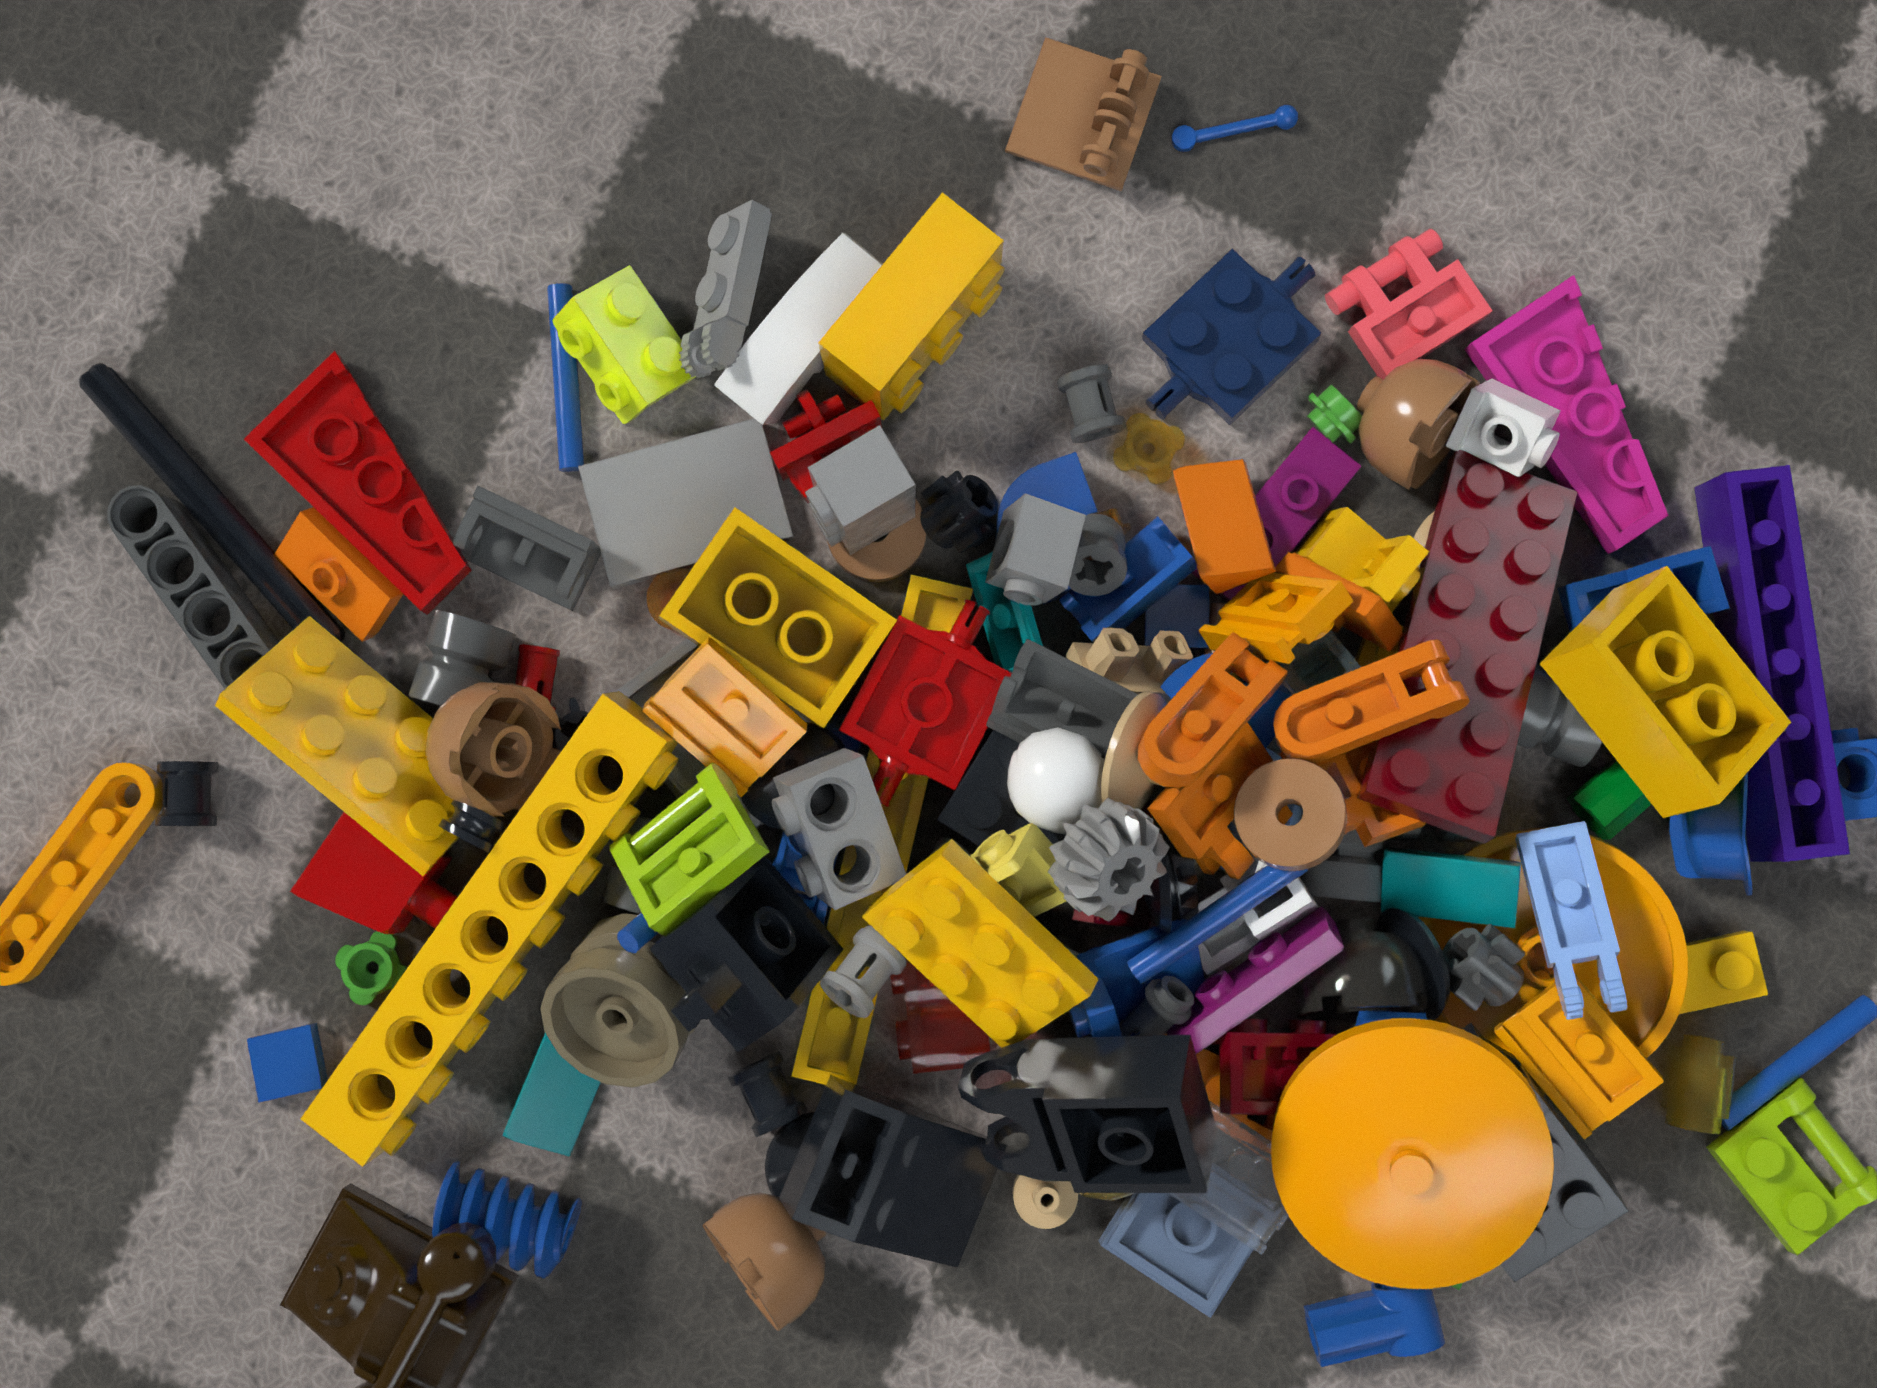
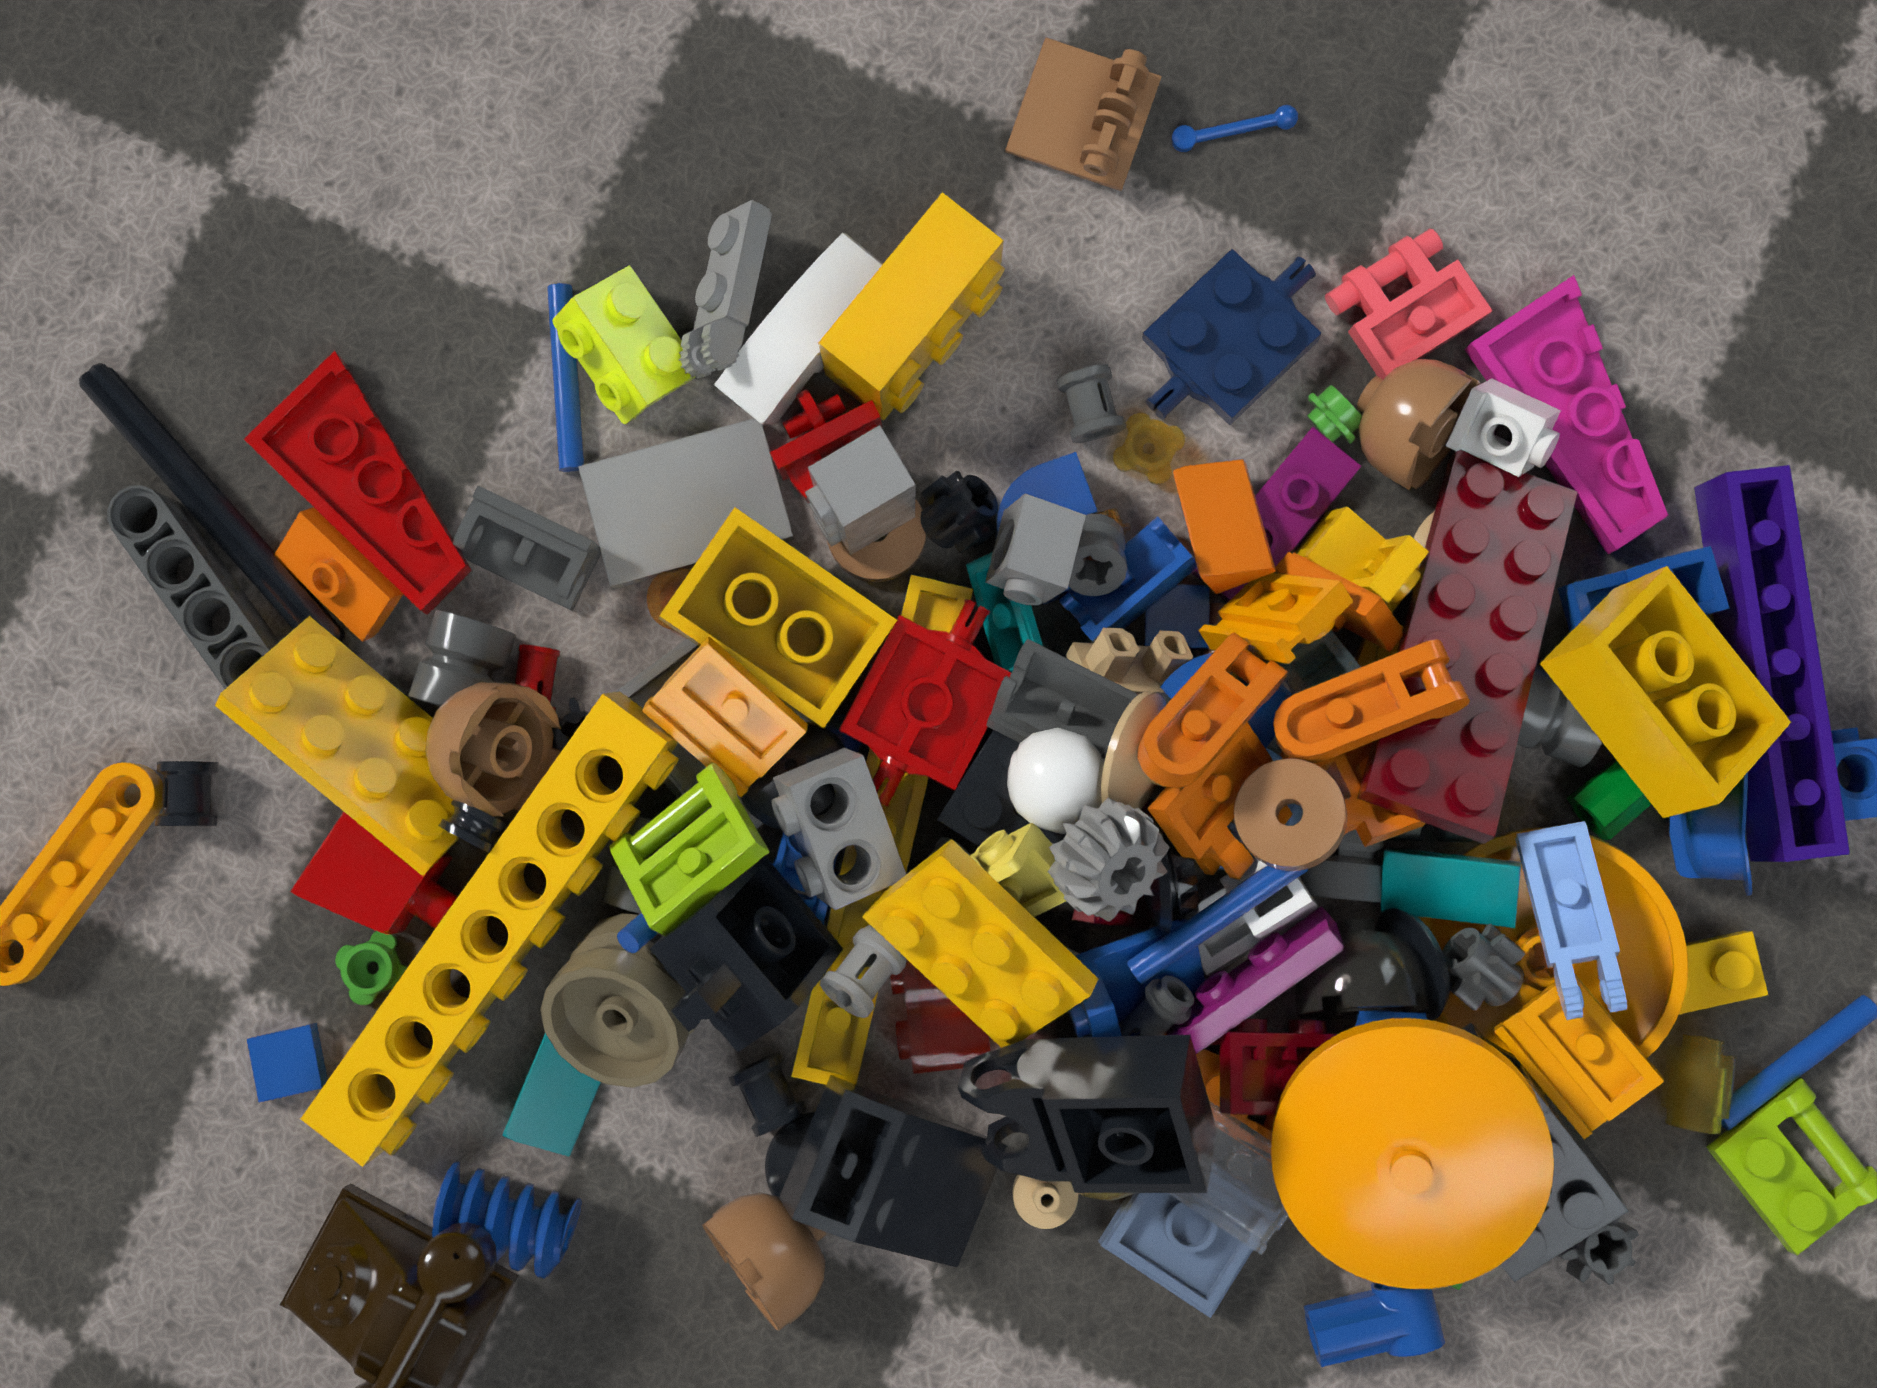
none -> dark grey gear [1558,1217,1639,1285]

